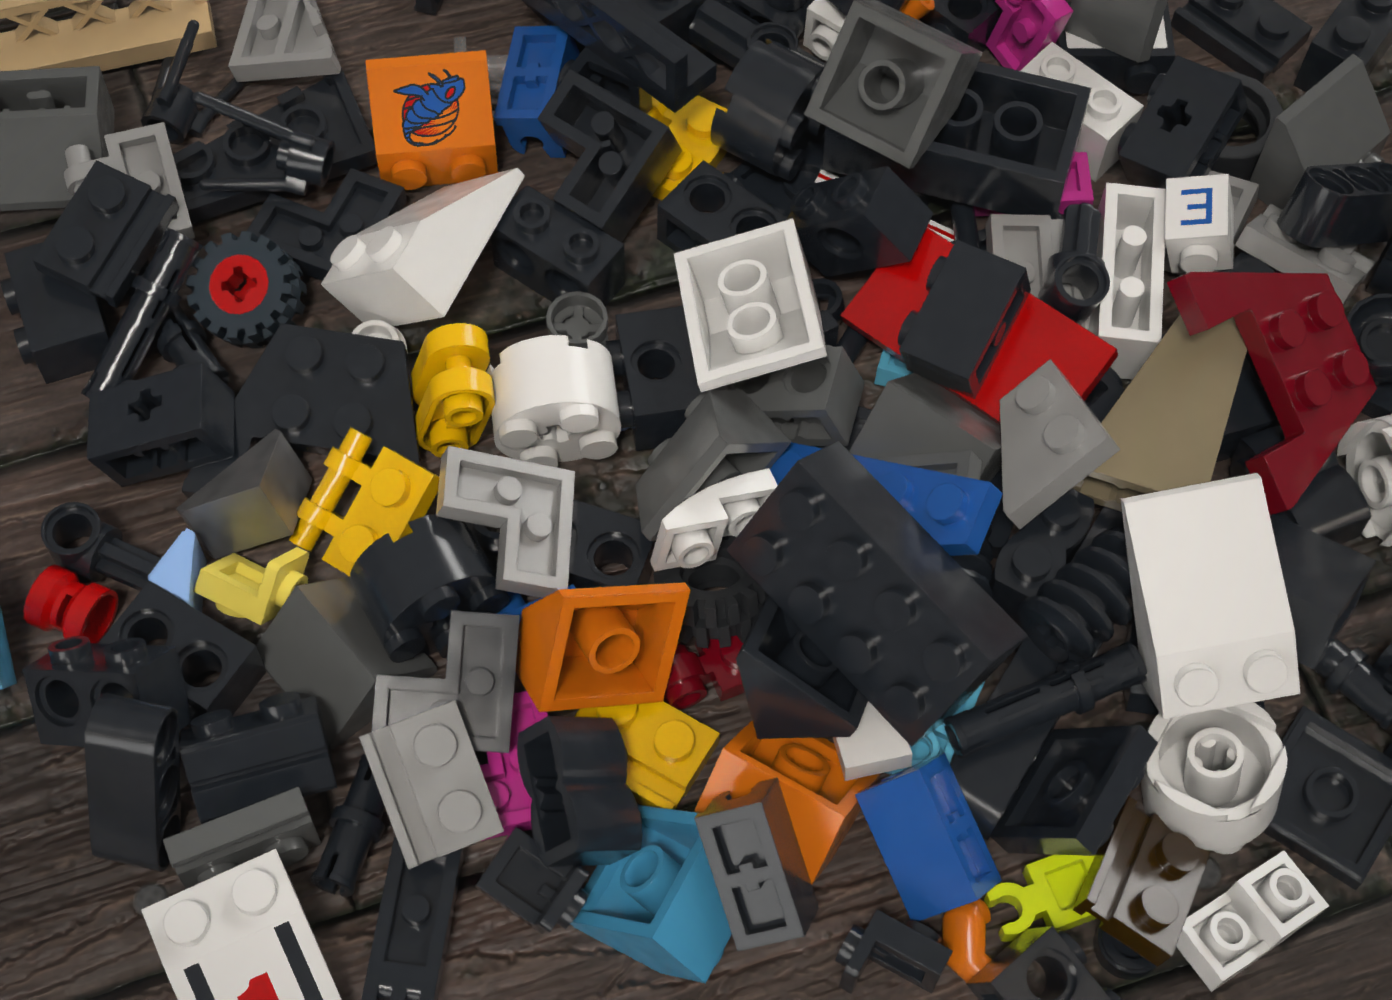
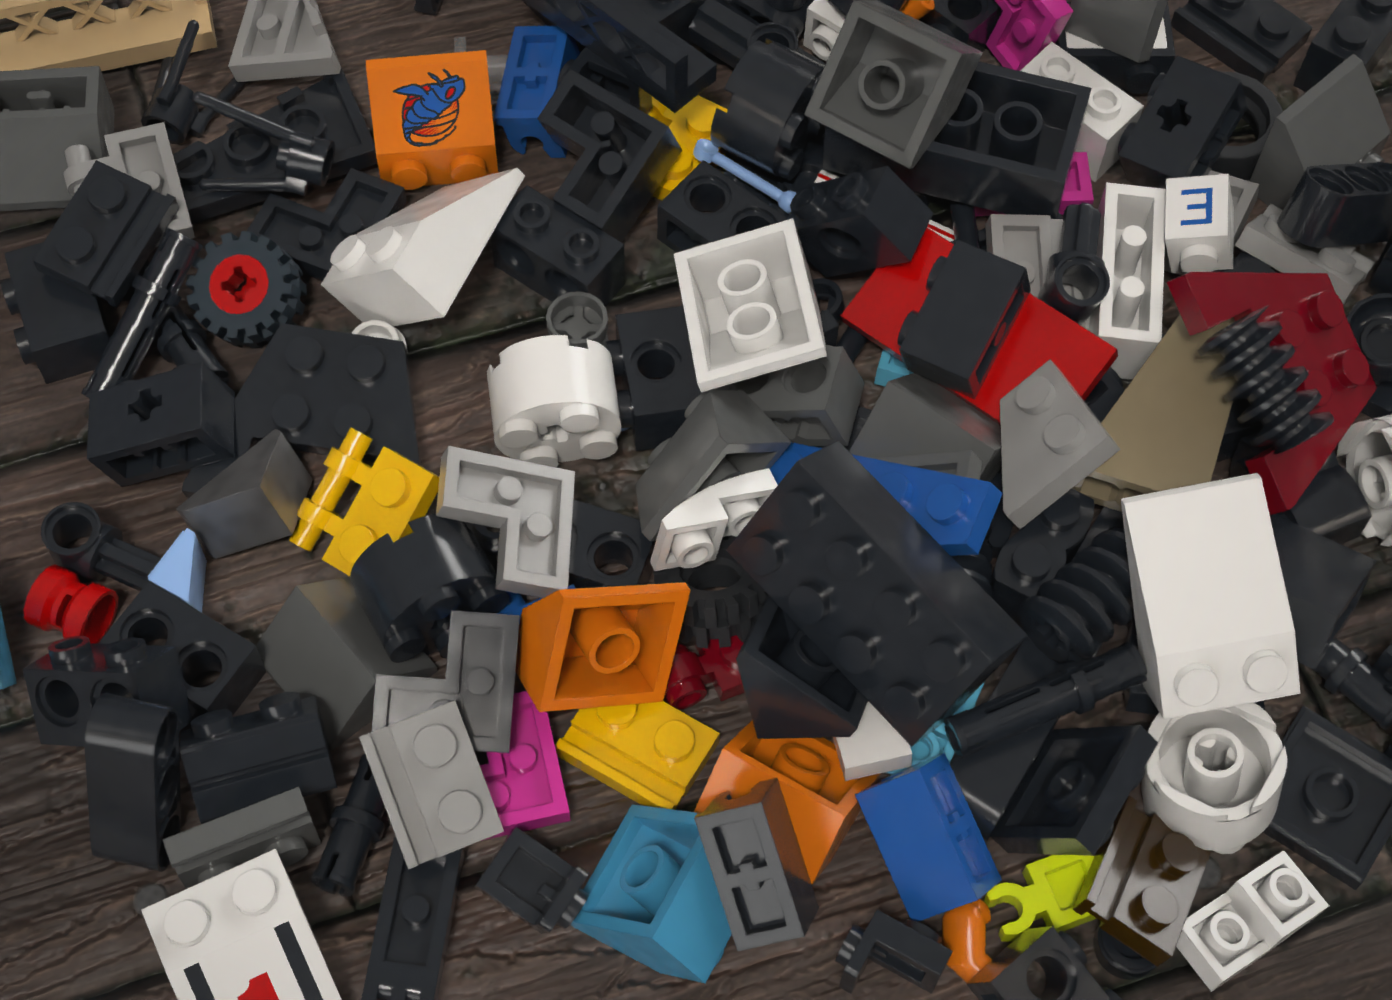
light yellow bracket [194,547,309,625] -> none
yellow brick [411,323,495,458] -> none
black brick [517,716,642,867] -> none
none -> light blue hinge [693,139,796,214]
none -> black piece [1197,305,1335,455]

